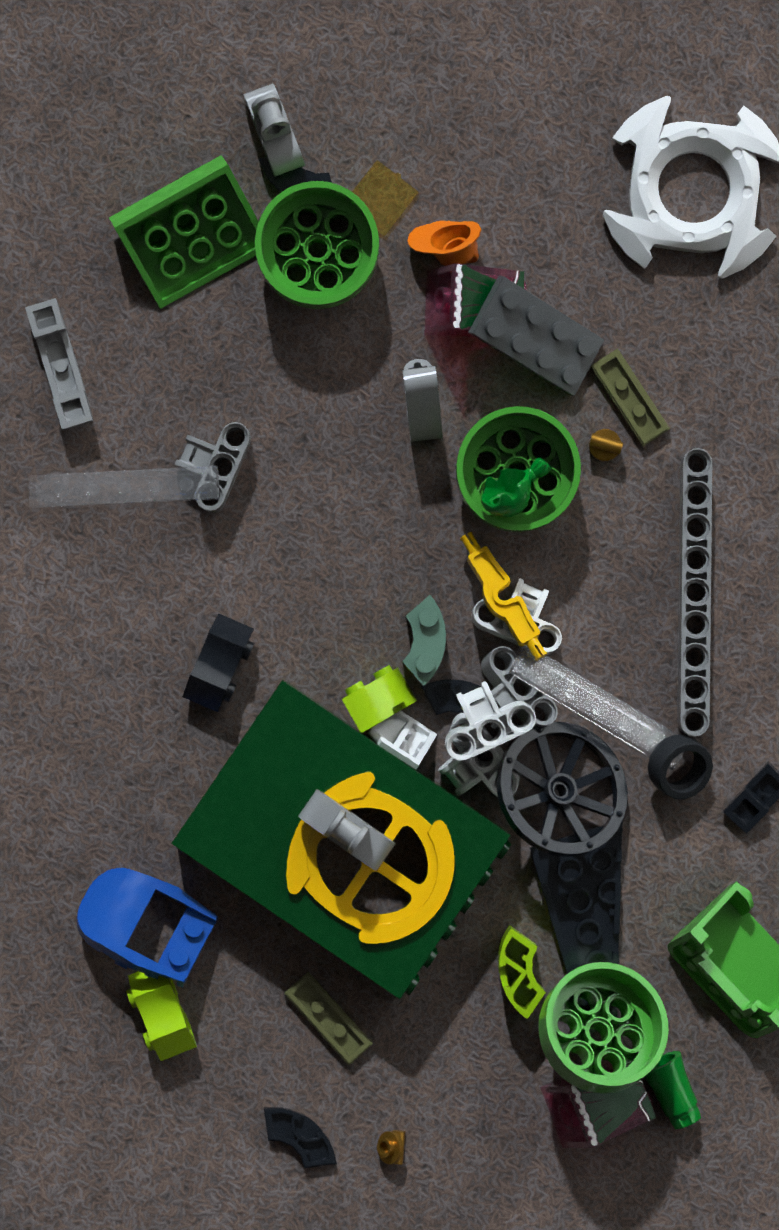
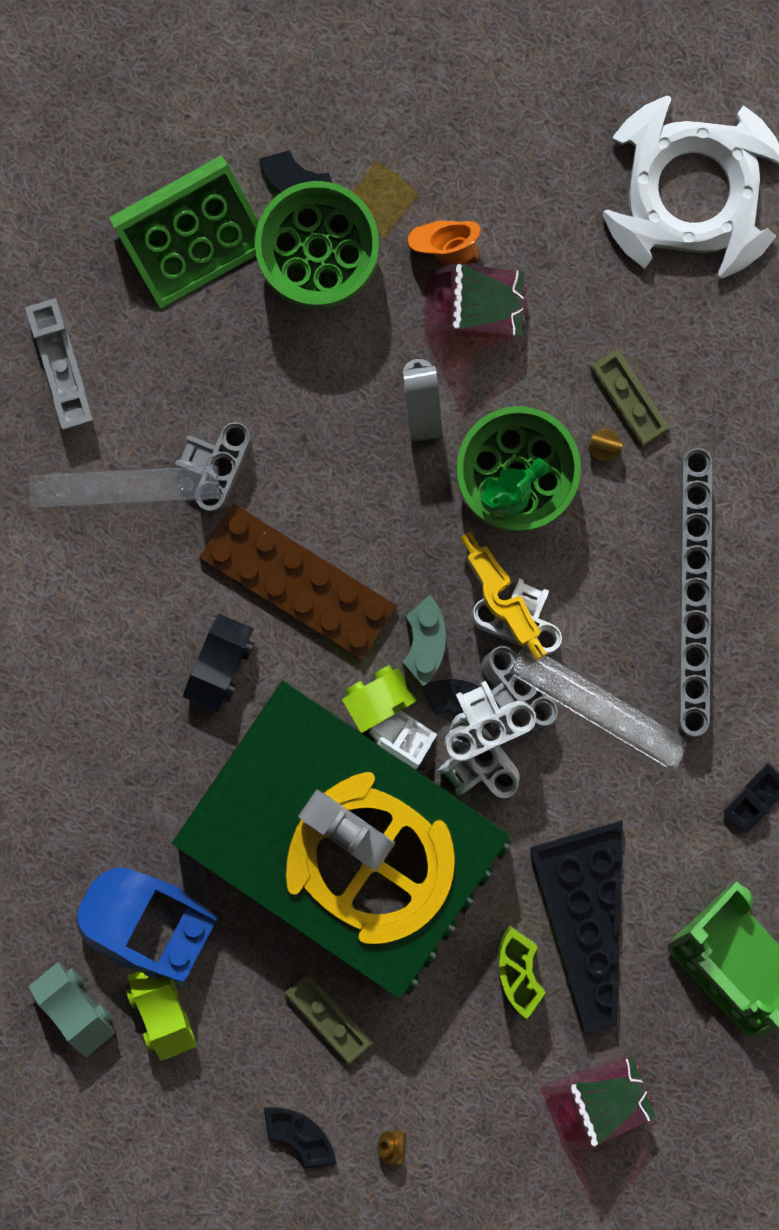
light grey piece [243,83,305,177] -> none
dark grey plate [468,276,604,396] -> none
black wheel [497,722,628,857] -> none
bright green wheel [538,962,669,1093] -> none
green plant [644,1051,701,1129] -> none
black tyre [647,735,713,800] -> none
none -> sand green brick [28,962,115,1058]
none -> reddish brown plate [199,503,397,660]

